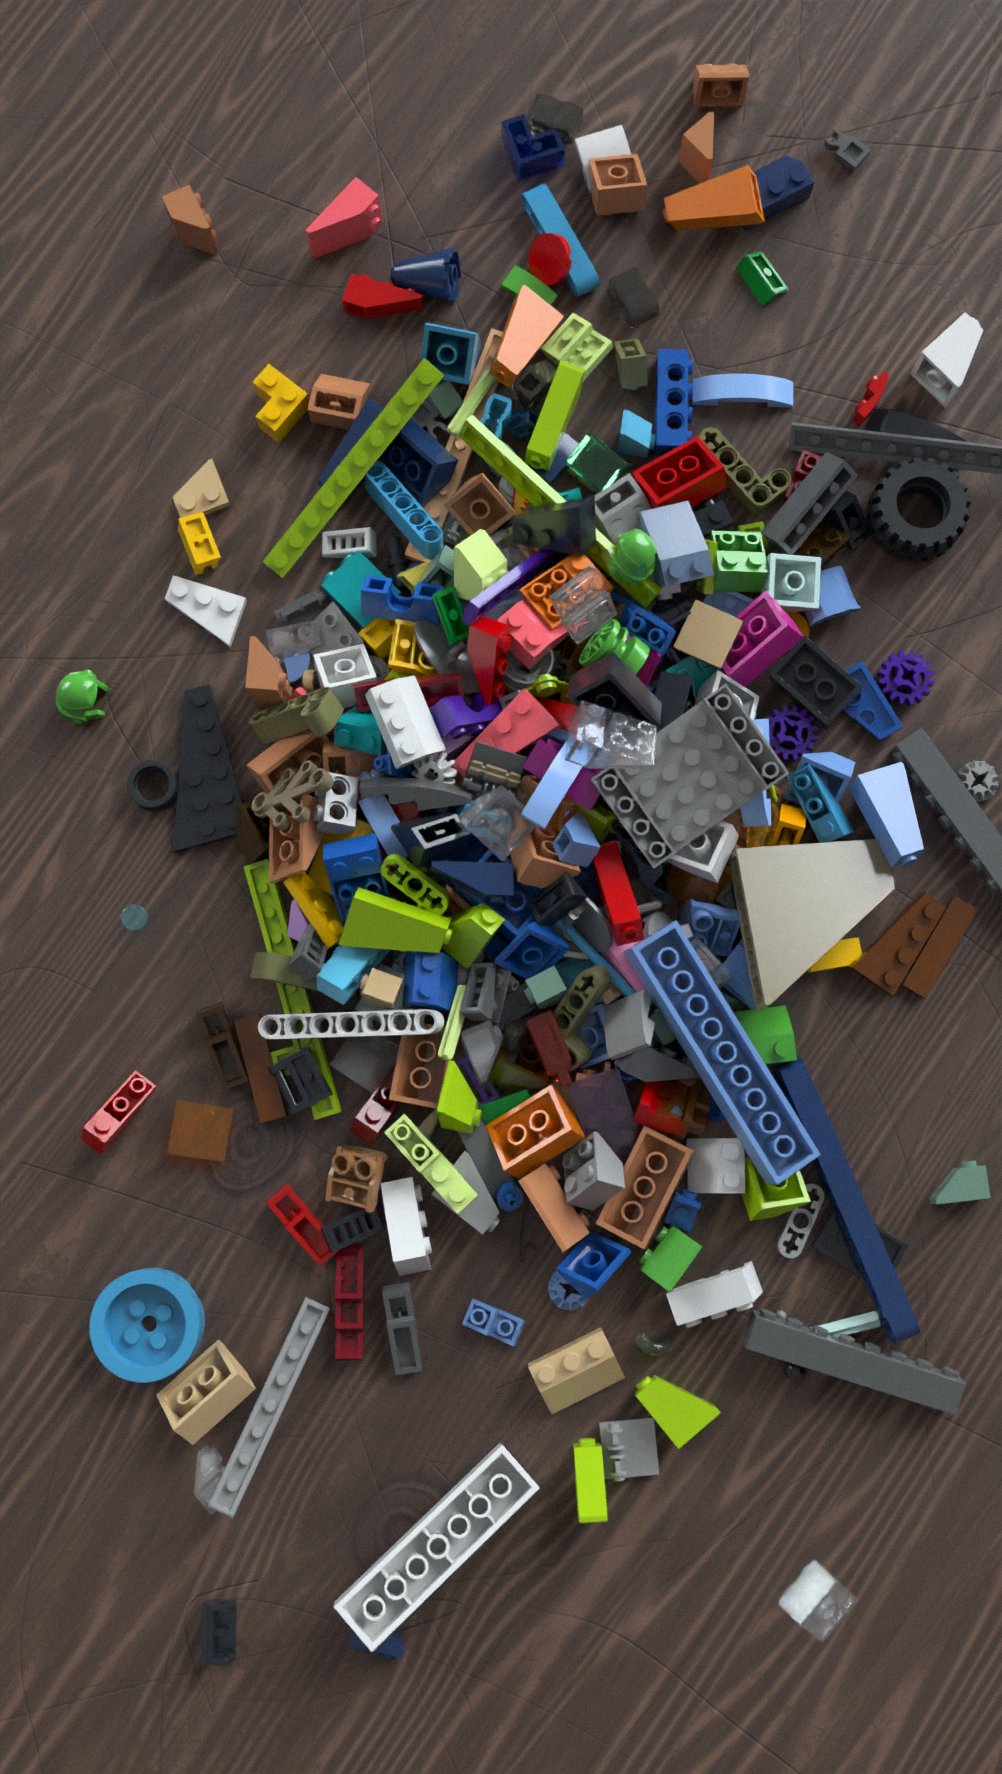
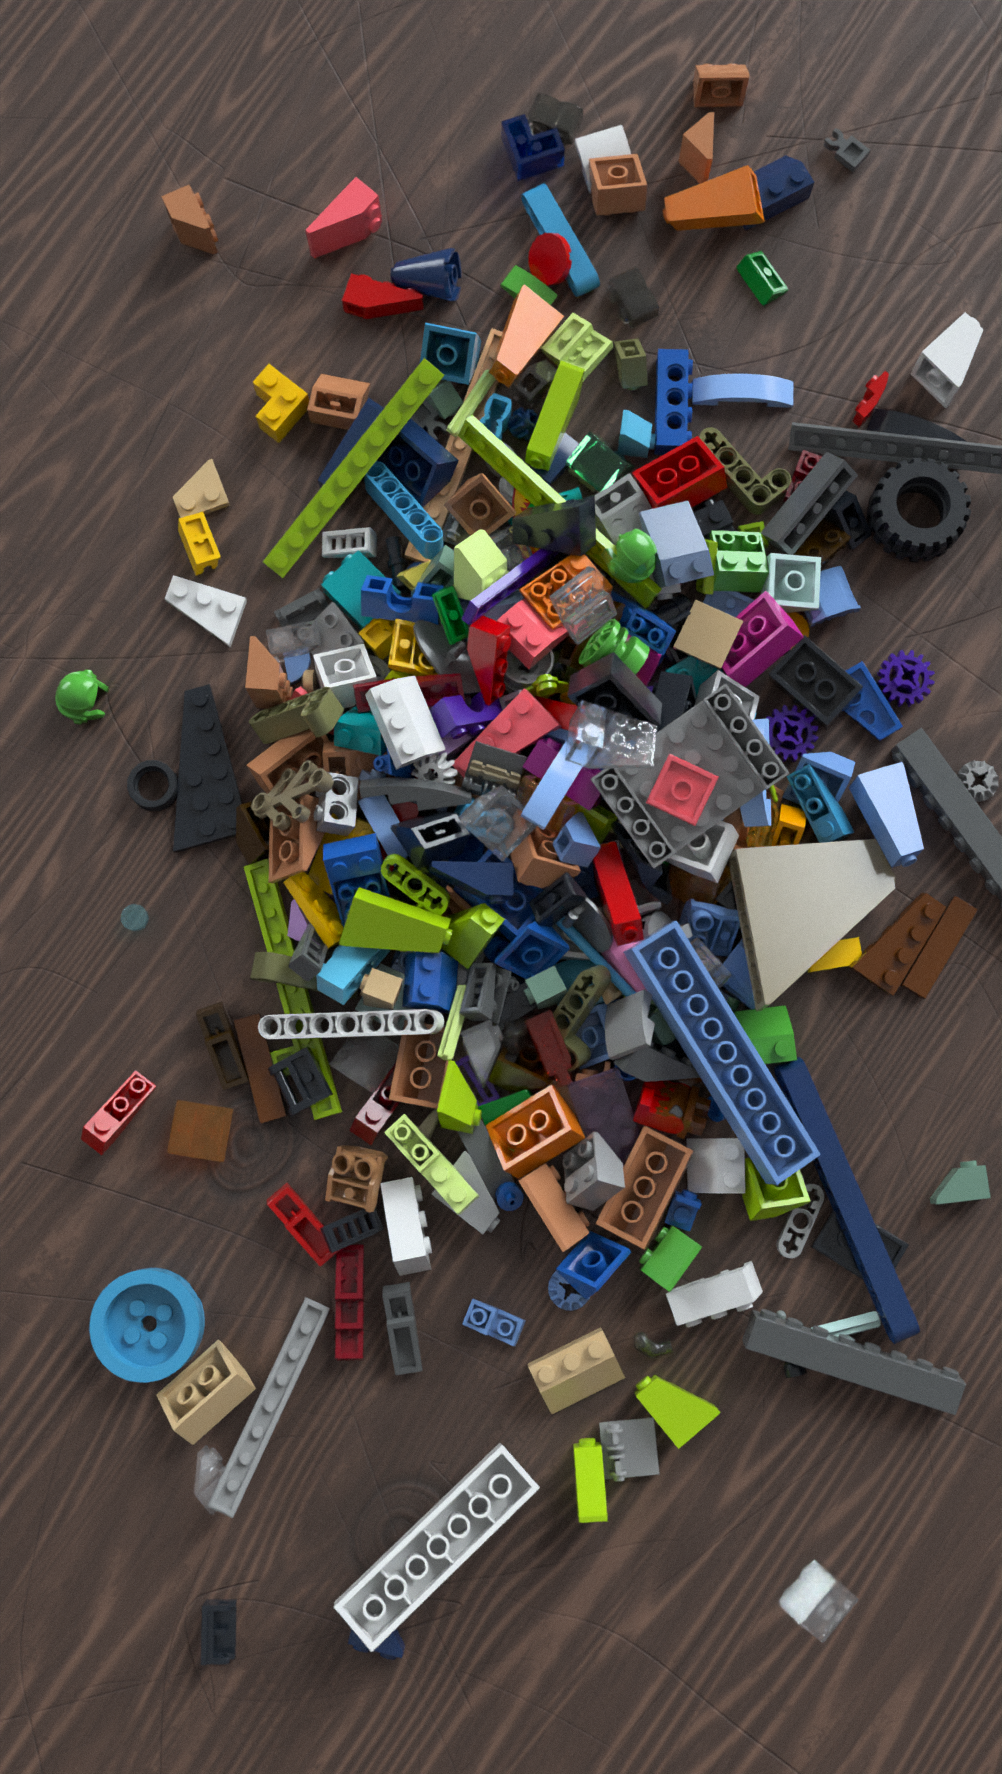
none -> coral tile [646,753,719,826]

